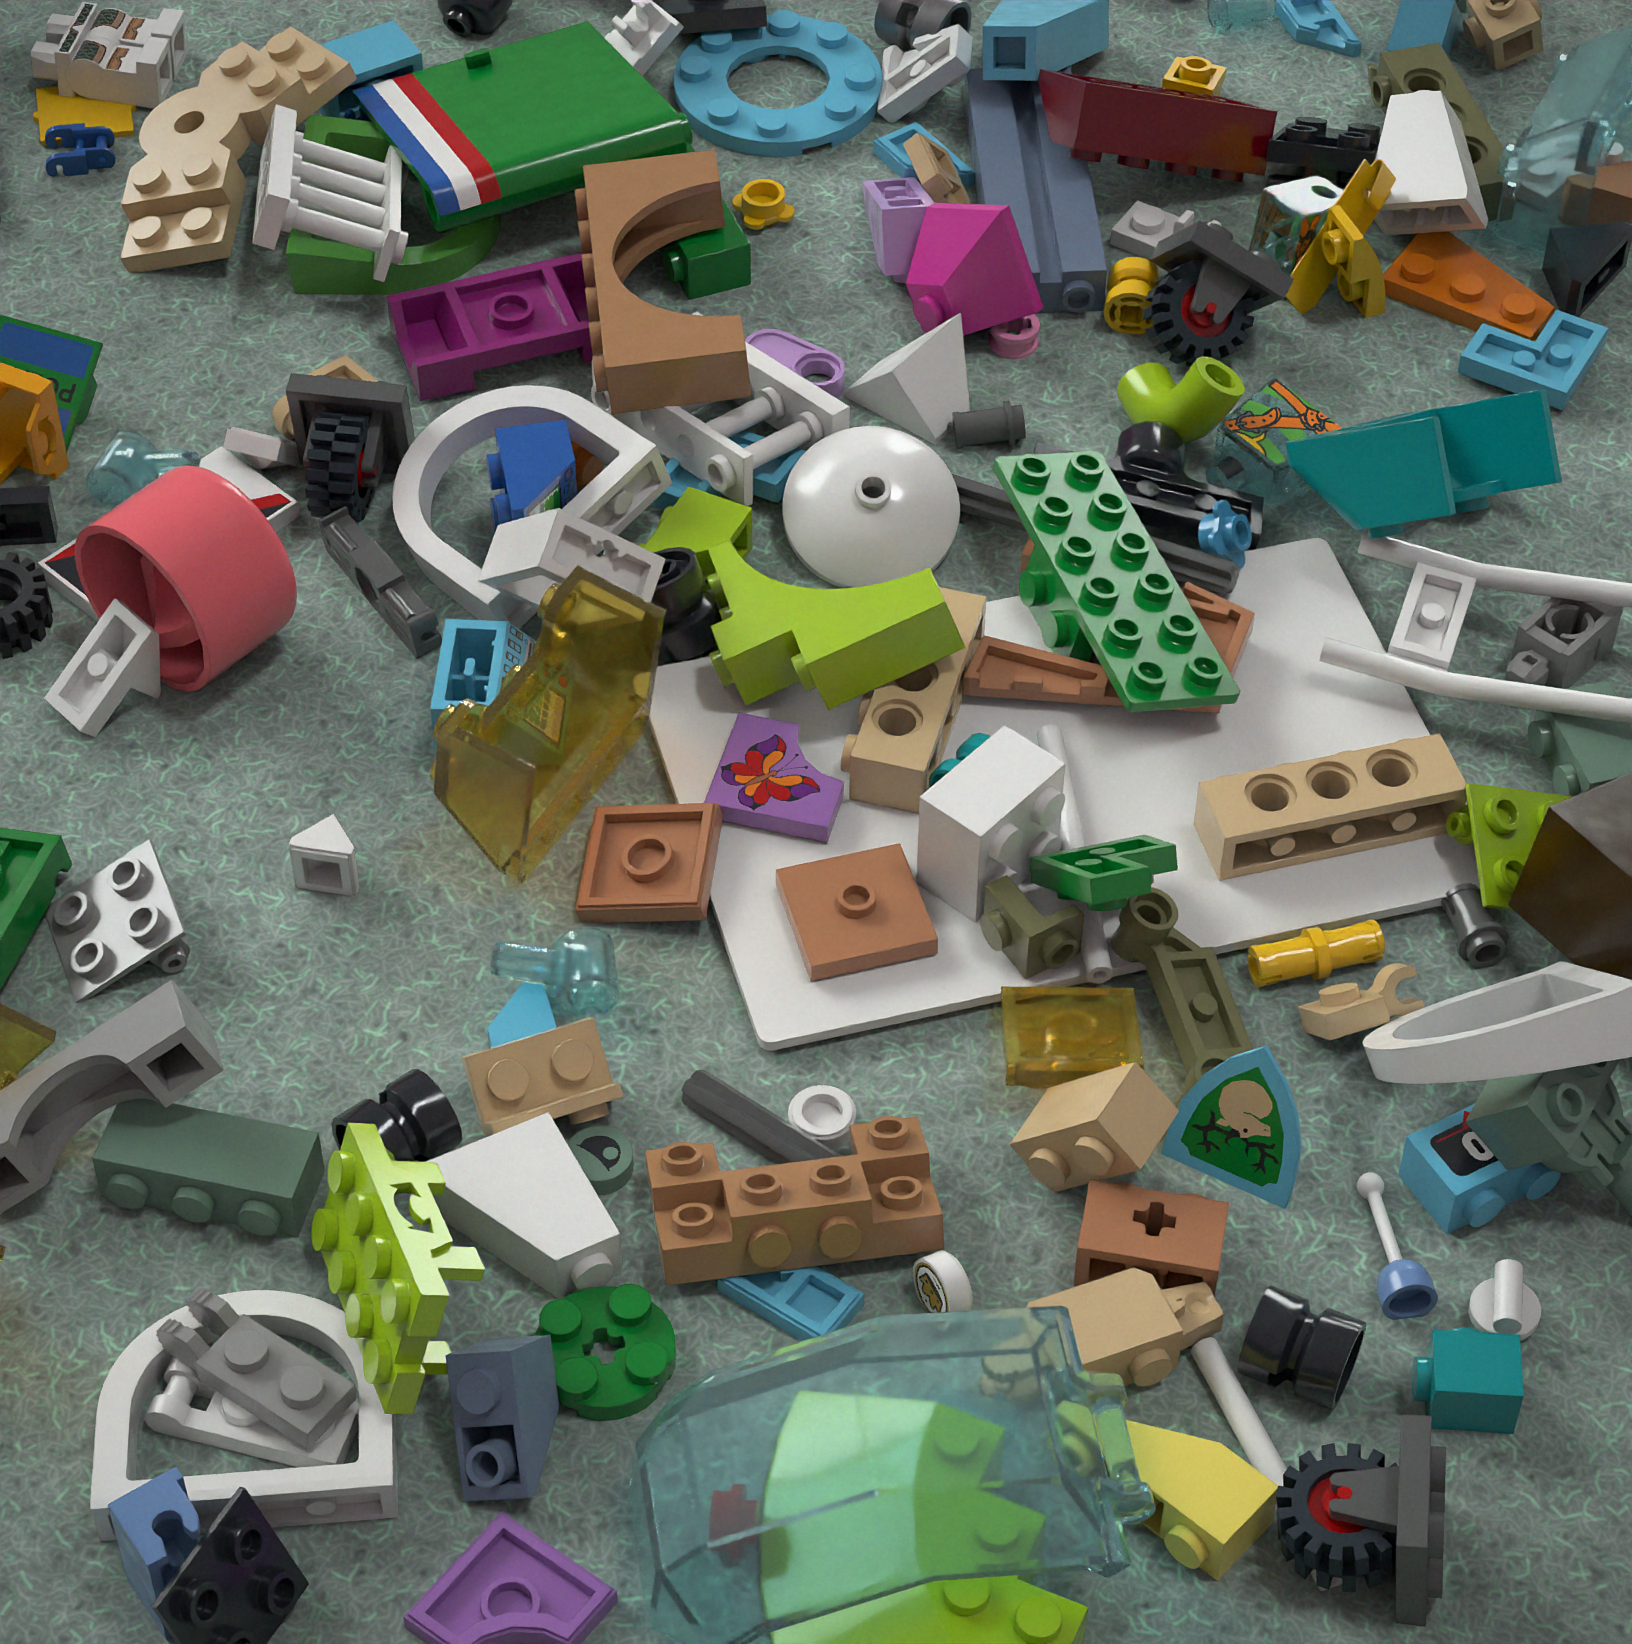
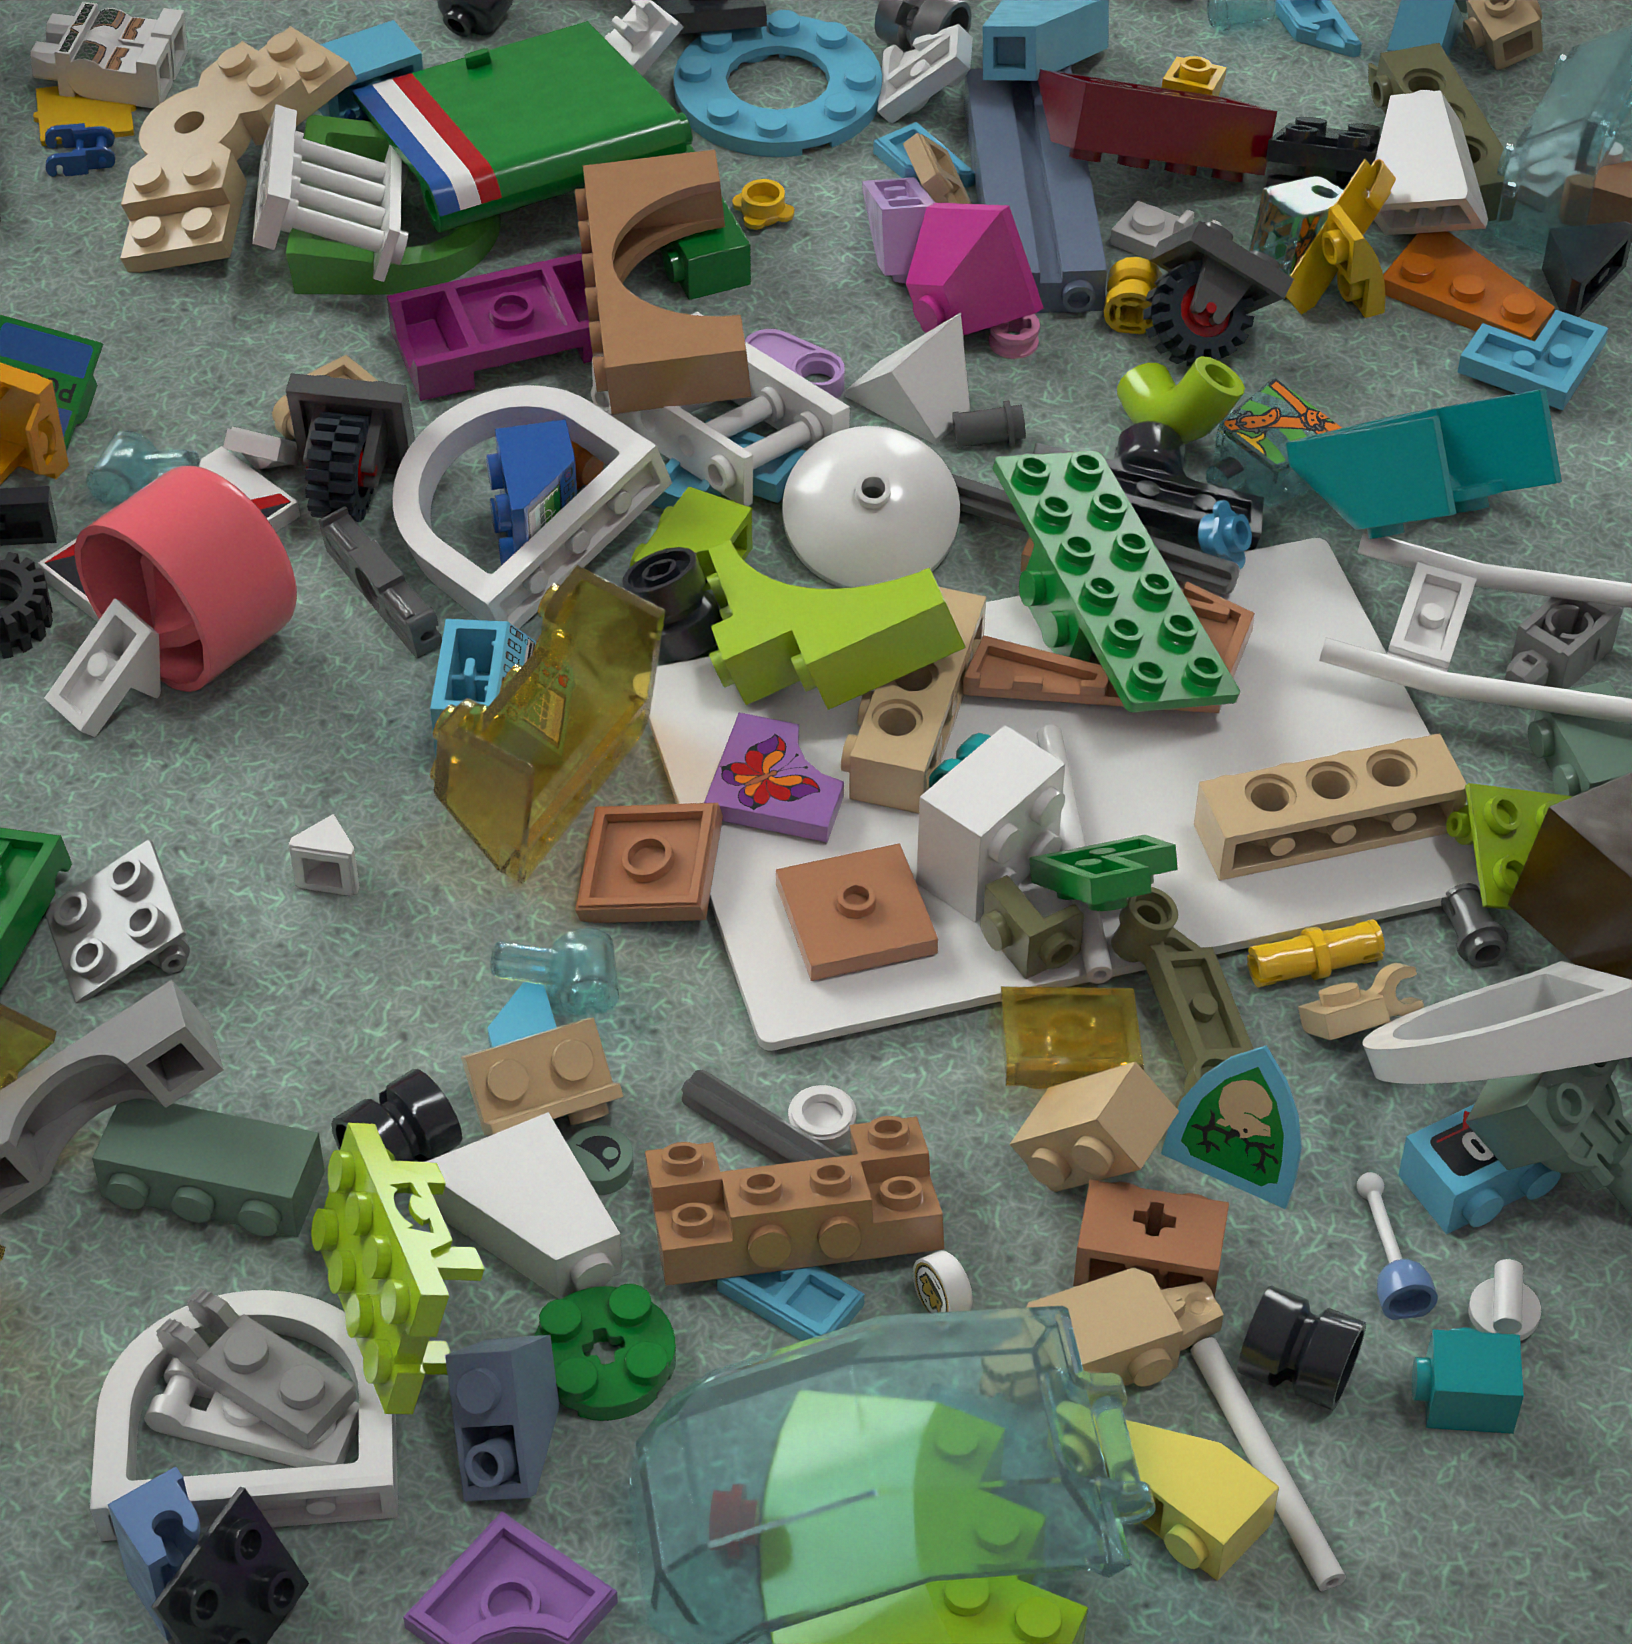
white window [478,508,665,629] -> none
plate [1276,1414,1446,1627] -> none

